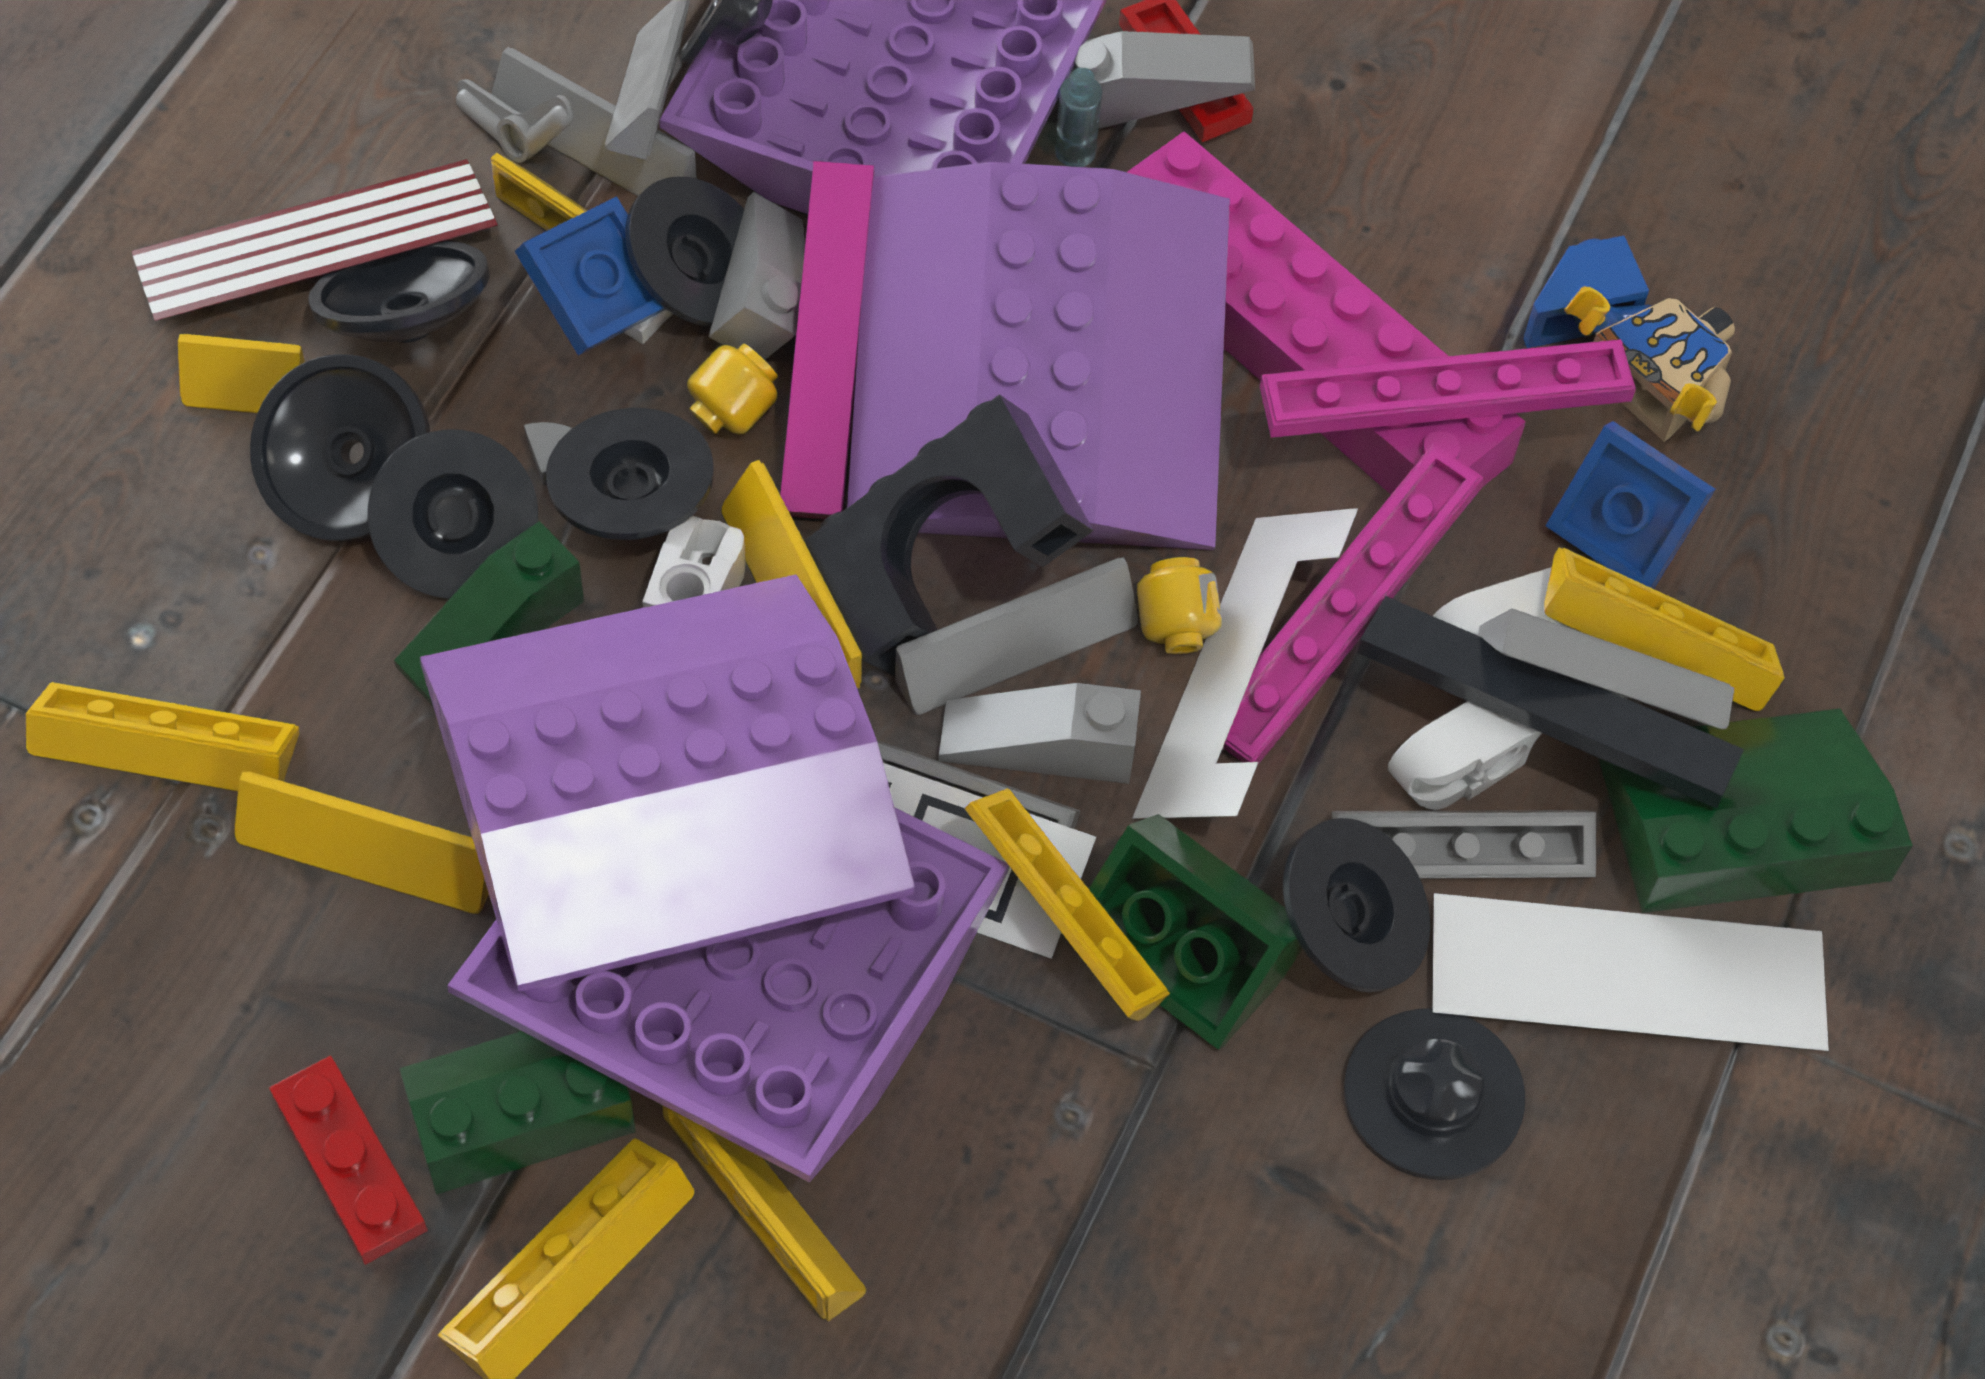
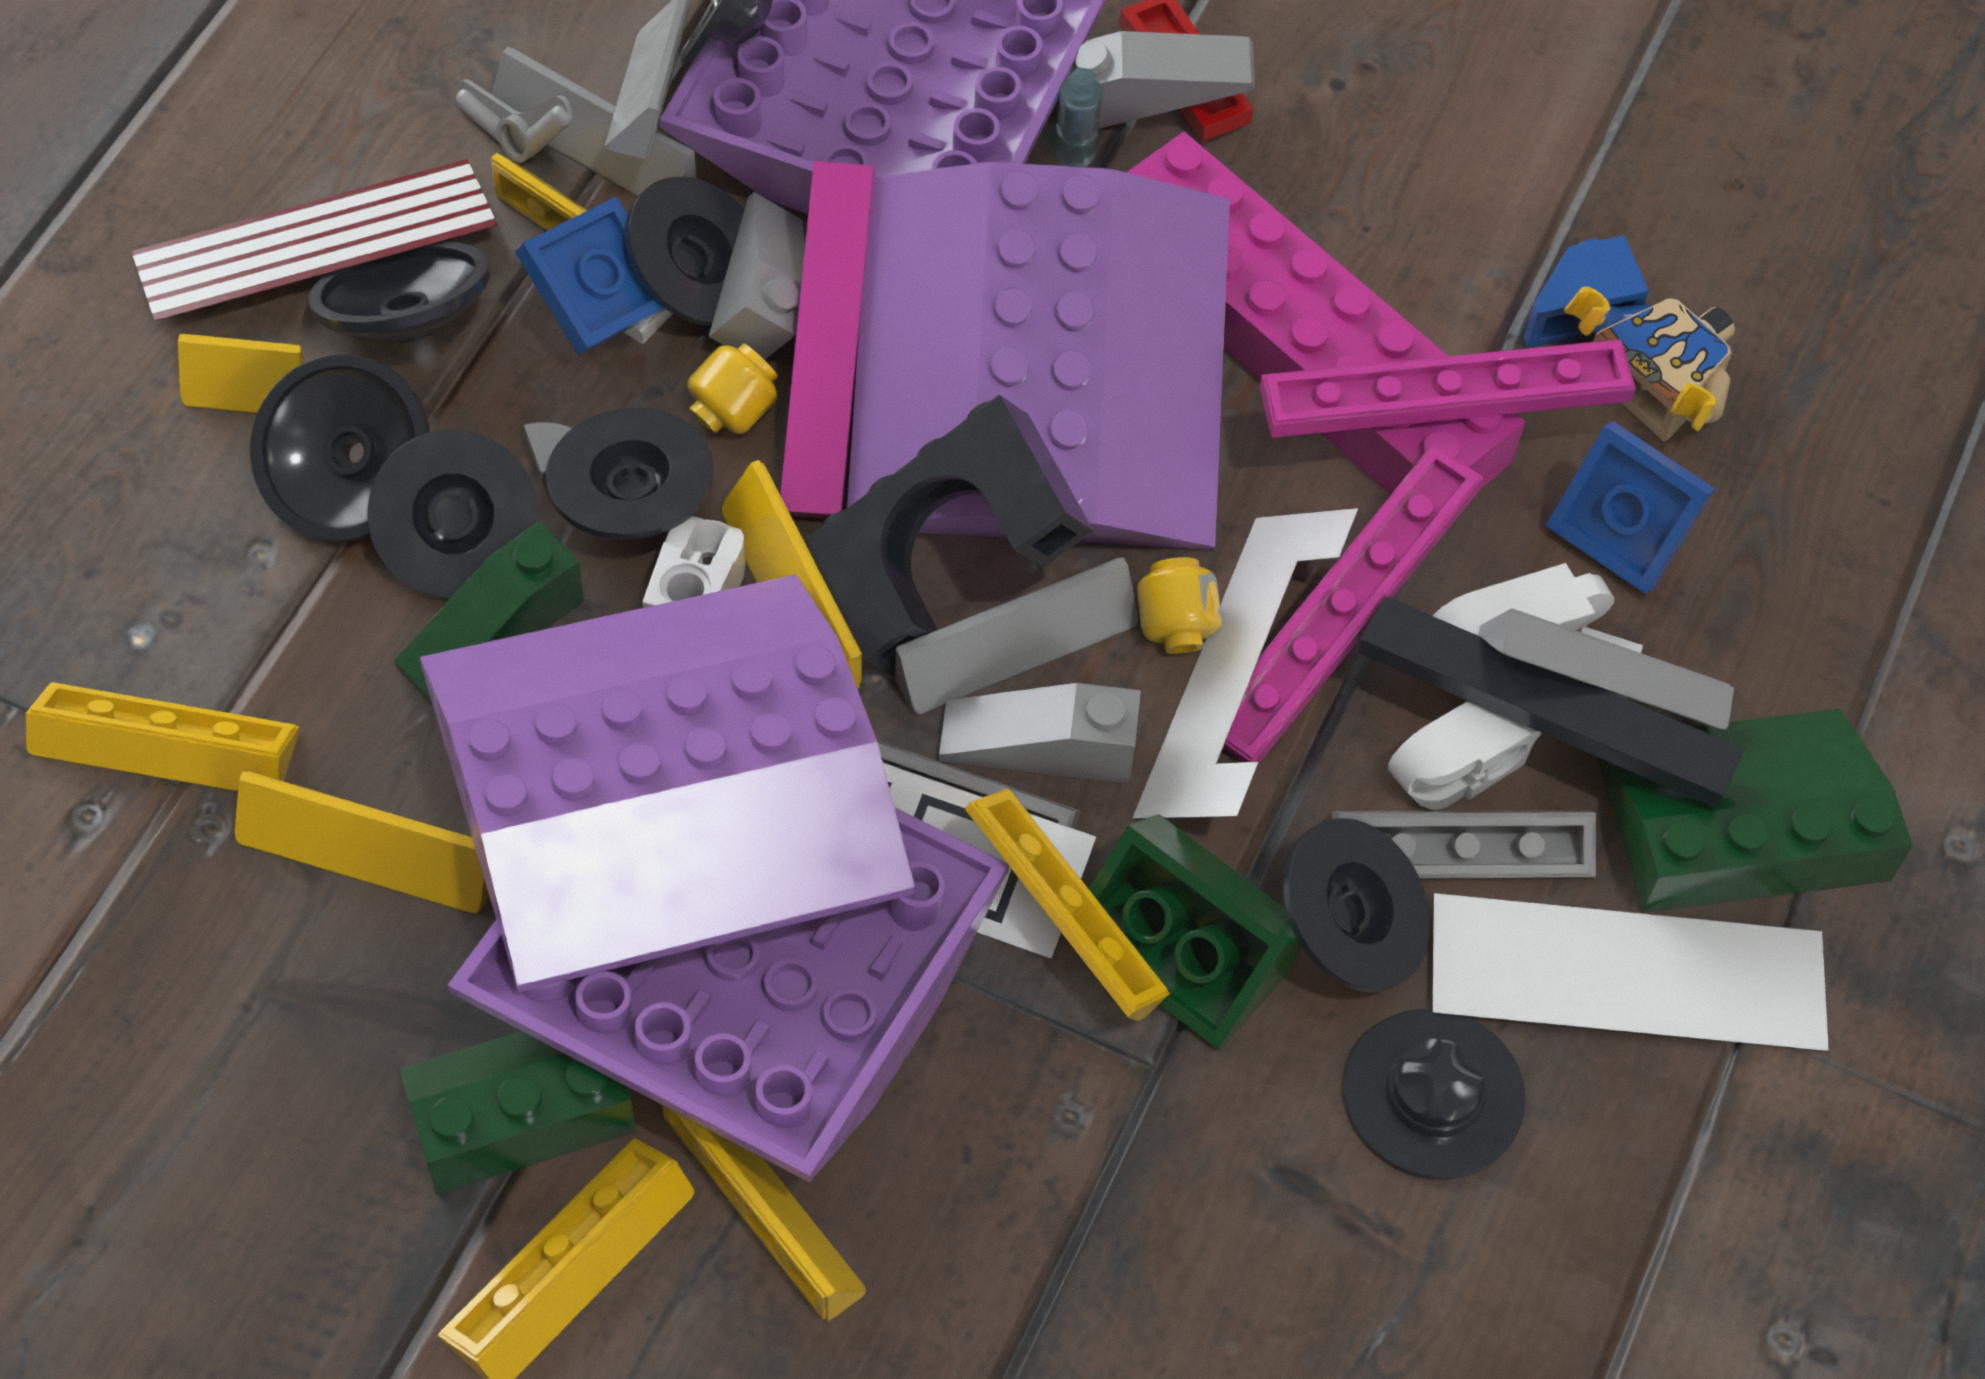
red plate [269,1055,428,1265] -> none
yellow slope [1544,548,1785,711] -> none

